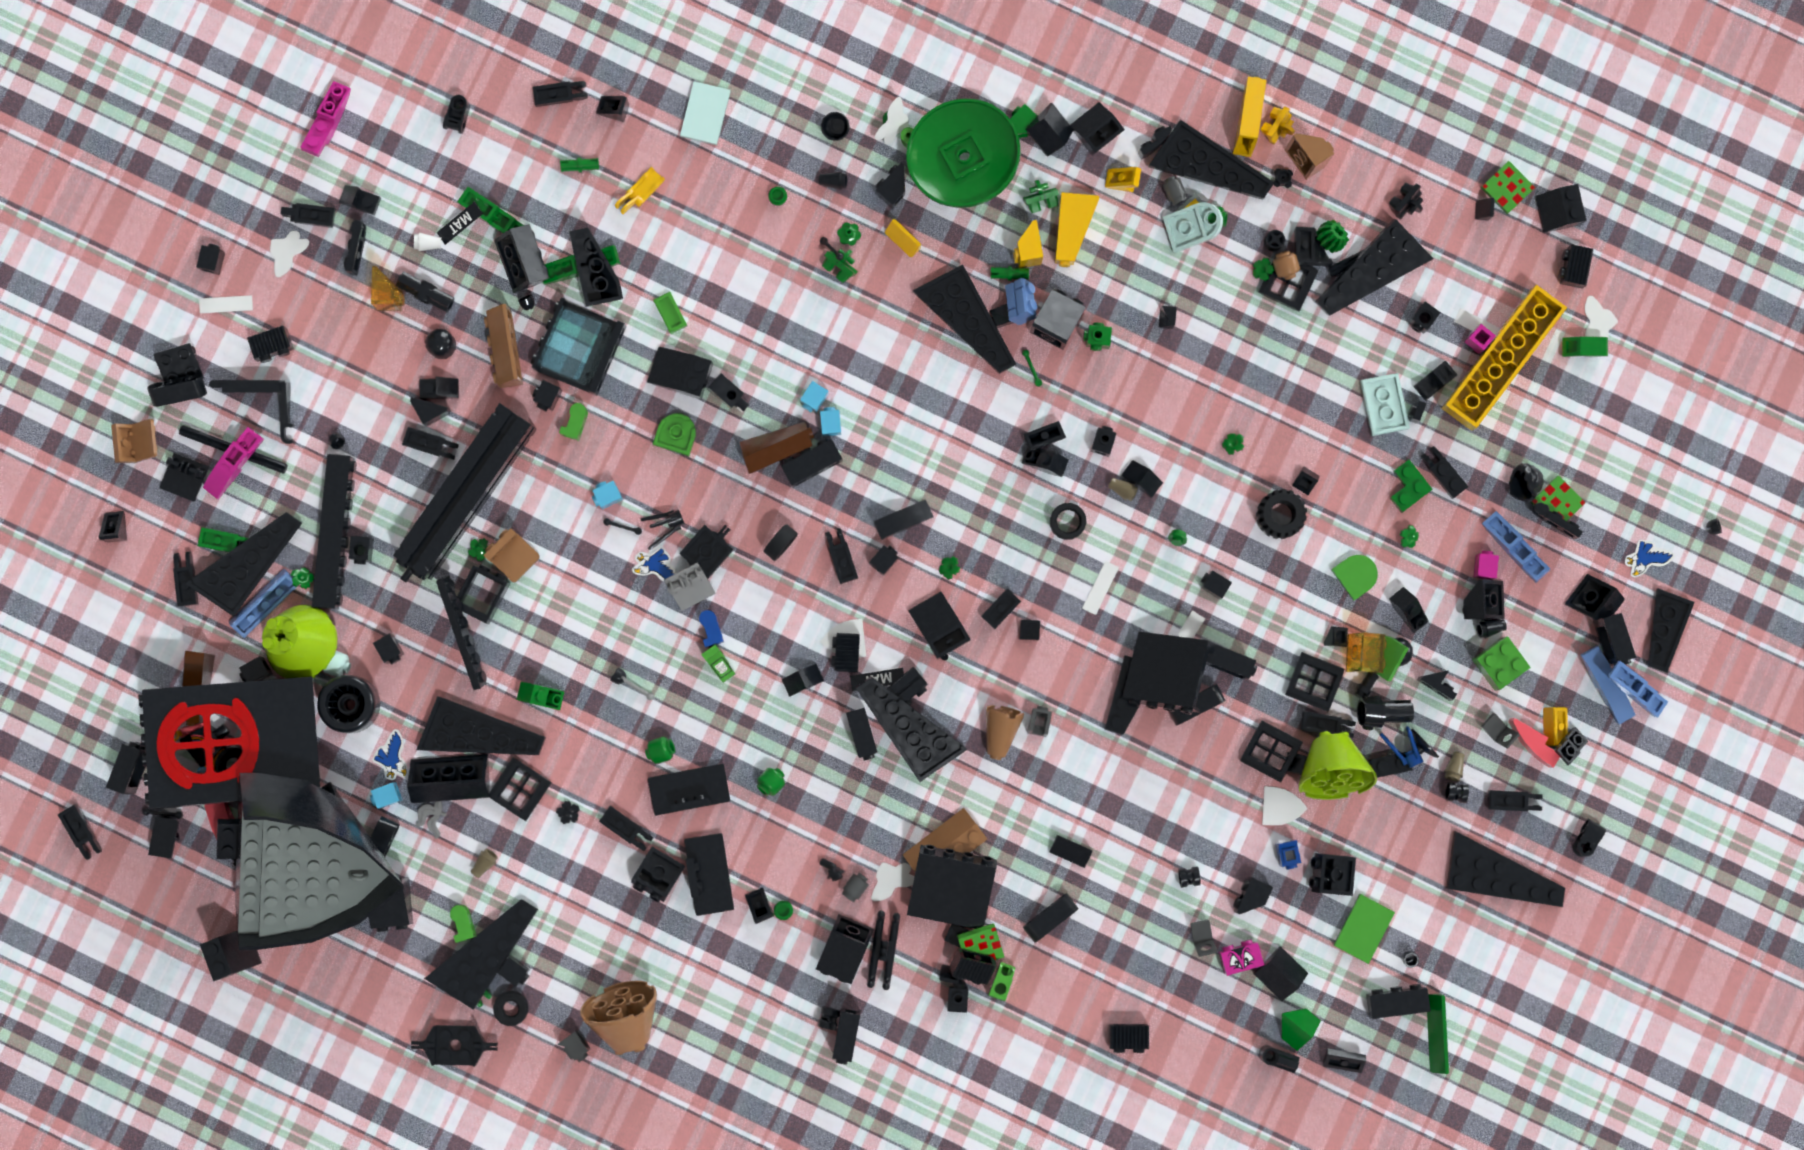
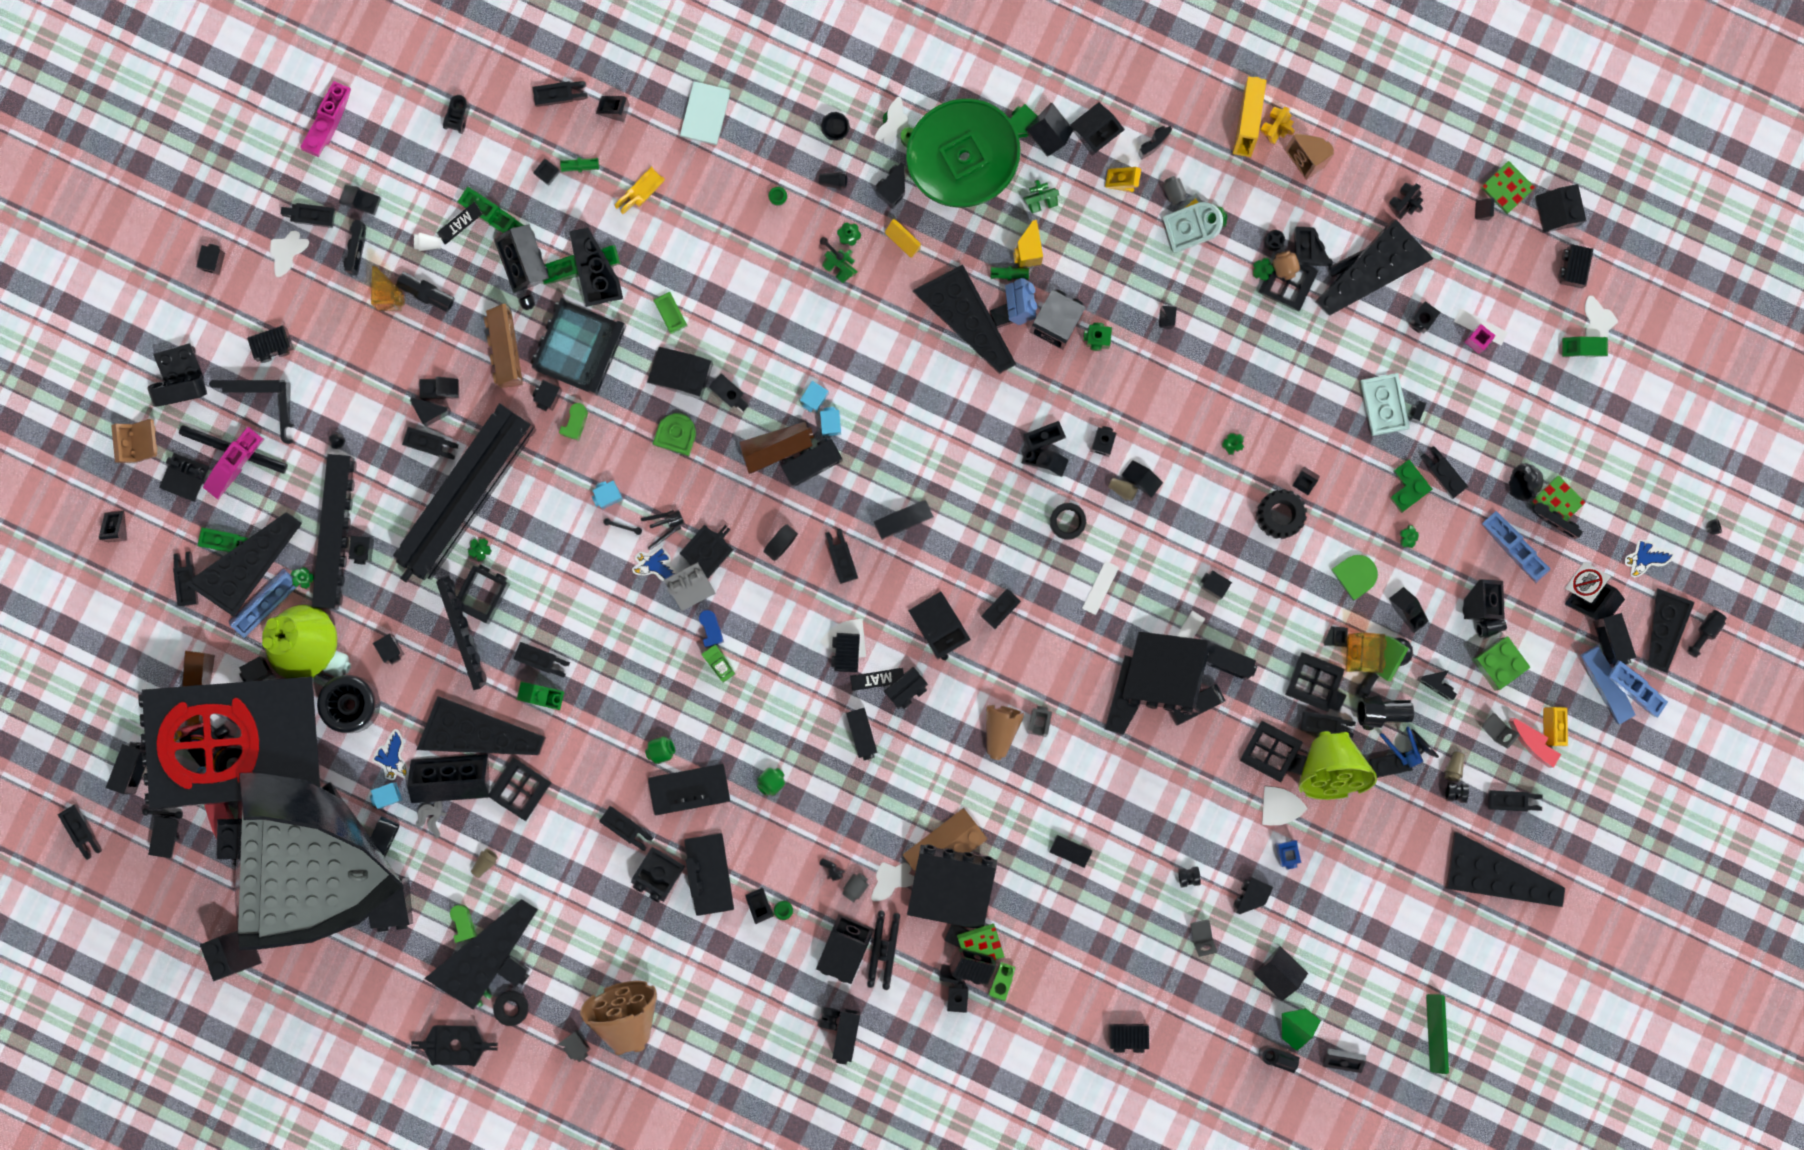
white sticker [199,295,253,313] -> none
black hair [425,329,456,359] -> none
medium nougat bracket [483,528,540,583] -> none
black plant [556,801,580,824] -> none
hinge [610,668,654,700] -> none
black slope [782,664,824,697] -> none
black wing [855,677,968,782] -> none
black brick [869,545,899,576] -> none
green plant [939,556,960,580] -> none
black slope [1020,620,1040,641] -> none
green hinge [1022,349,1042,387] -> none
black beam [1023,893,1079,943] -> none
yellow slope [1055,192,1099,267] -> none
black wing [1148,119,1274,200] -> none
green plate [1168,529,1187,546] -> none
dark pink brick [1218,939,1264,976] -> none
black plate [1274,168,1293,188] -> none
black plate [1309,853,1356,896] -> none
green gear [1316,220,1349,253] -> none
bright green tile [1333,894,1395,964] -> none
black brick [1366,984,1431,1019] -> none
black hinge [1402,951,1419,968] -> none
black slope [1413,361,1457,401] -> none
yellow brick [1441,285,1567,431] -> none
dark pink brick [1473,551,1499,580] -> none
black slope [1555,727,1588,766] -> none
black piece [1573,819,1606,857] -> none
none -> black hinge [513,642,570,678]
none -> black plate [533,159,561,186]
none -> black slope [1328,689,1347,713]
none -> sticker [1565,562,1611,603]
none -> black piece [1687,610,1727,658]

